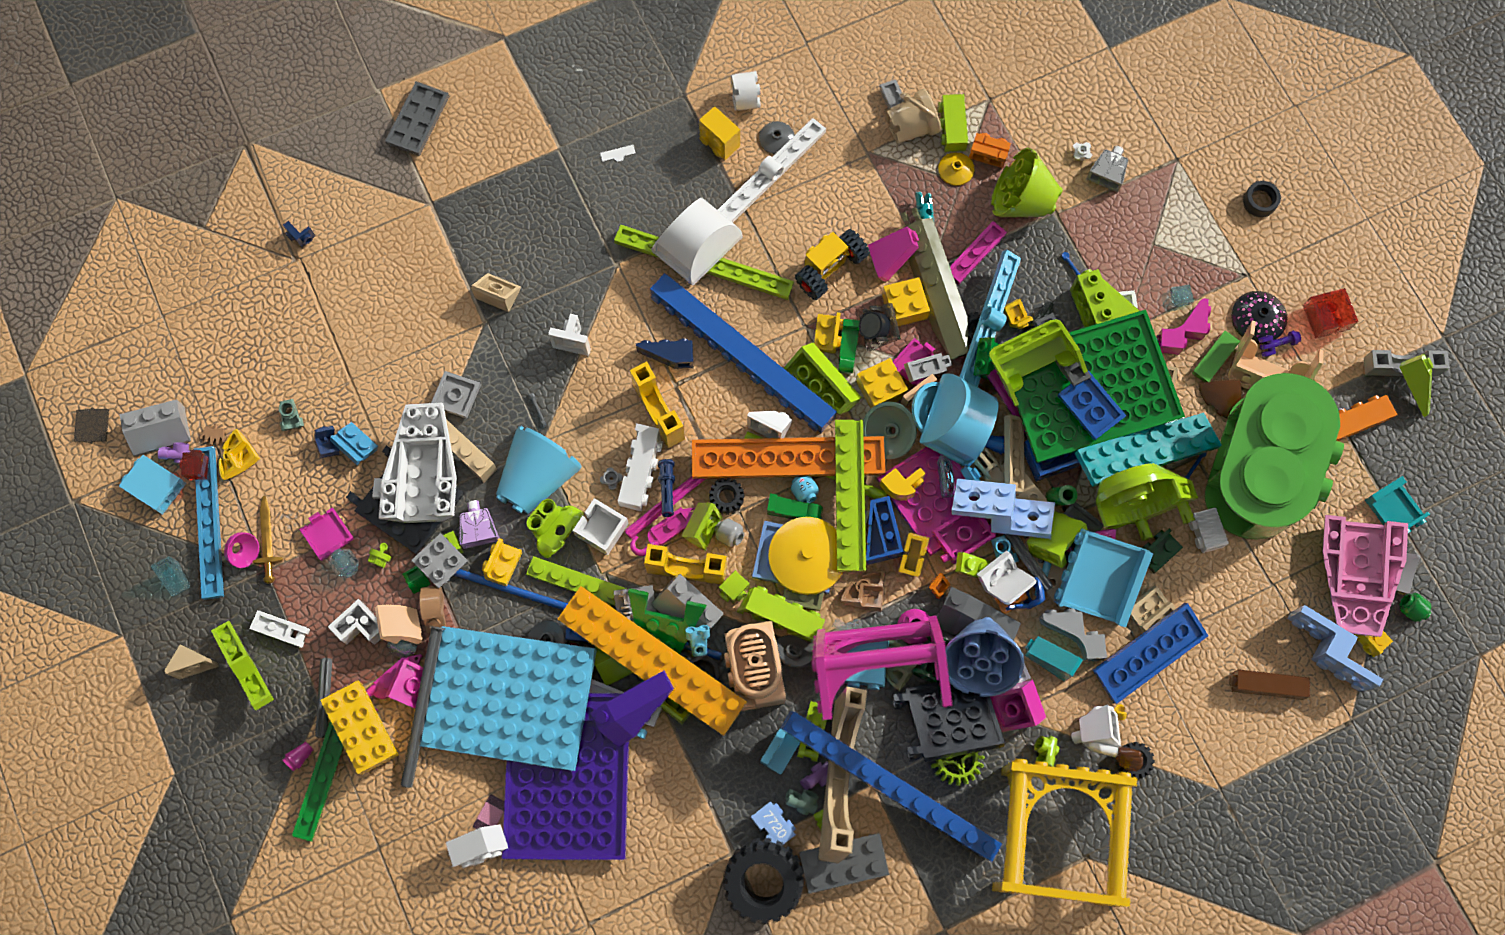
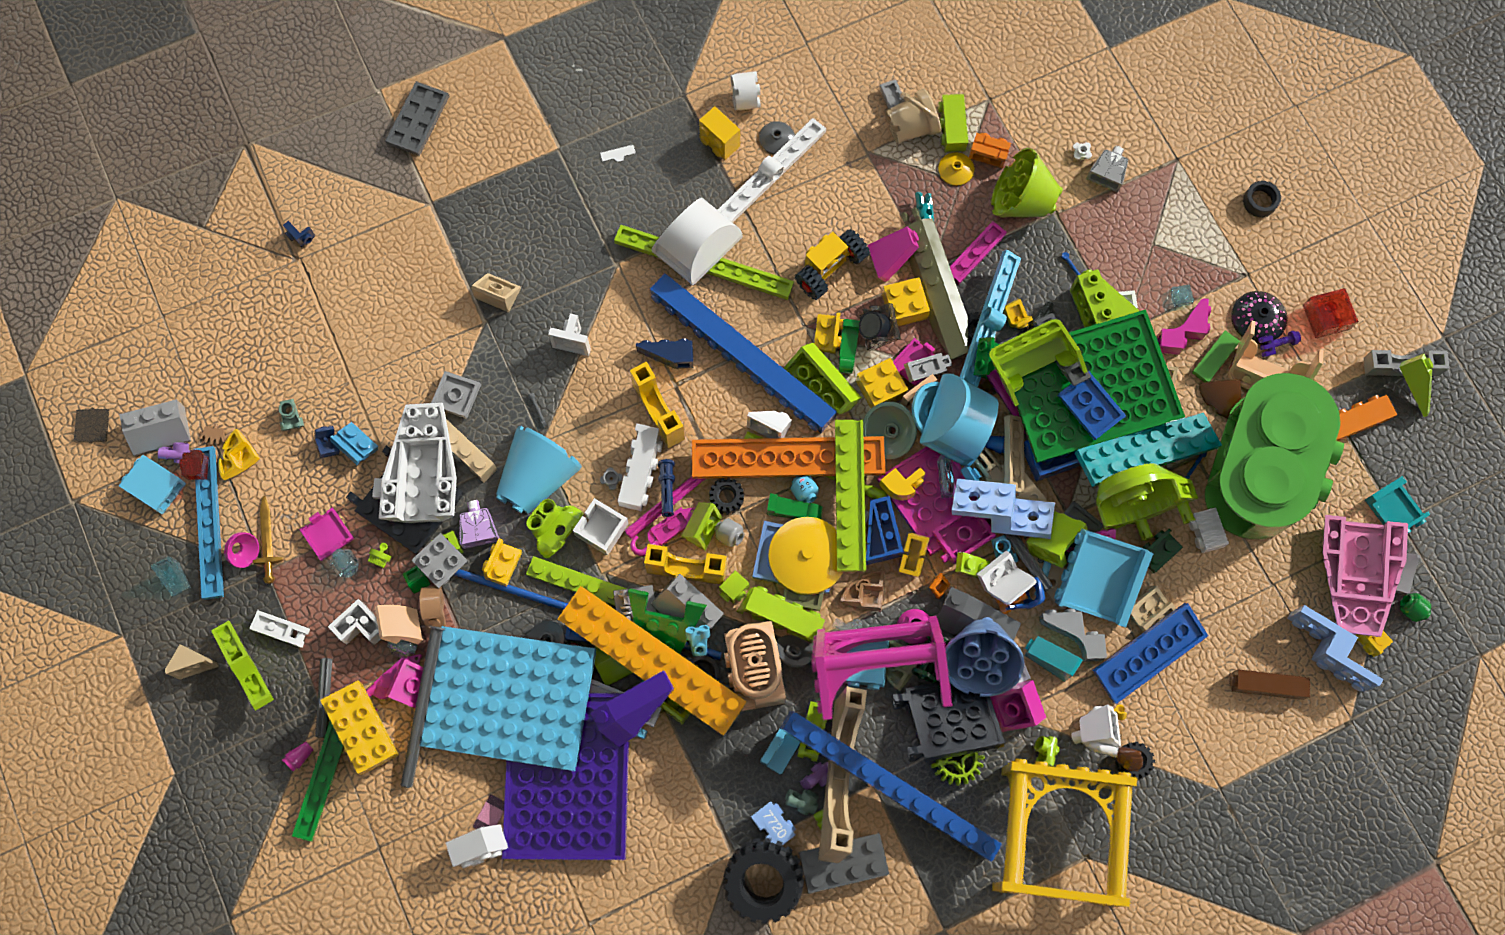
green brick [1045,485,1078,506] -> none

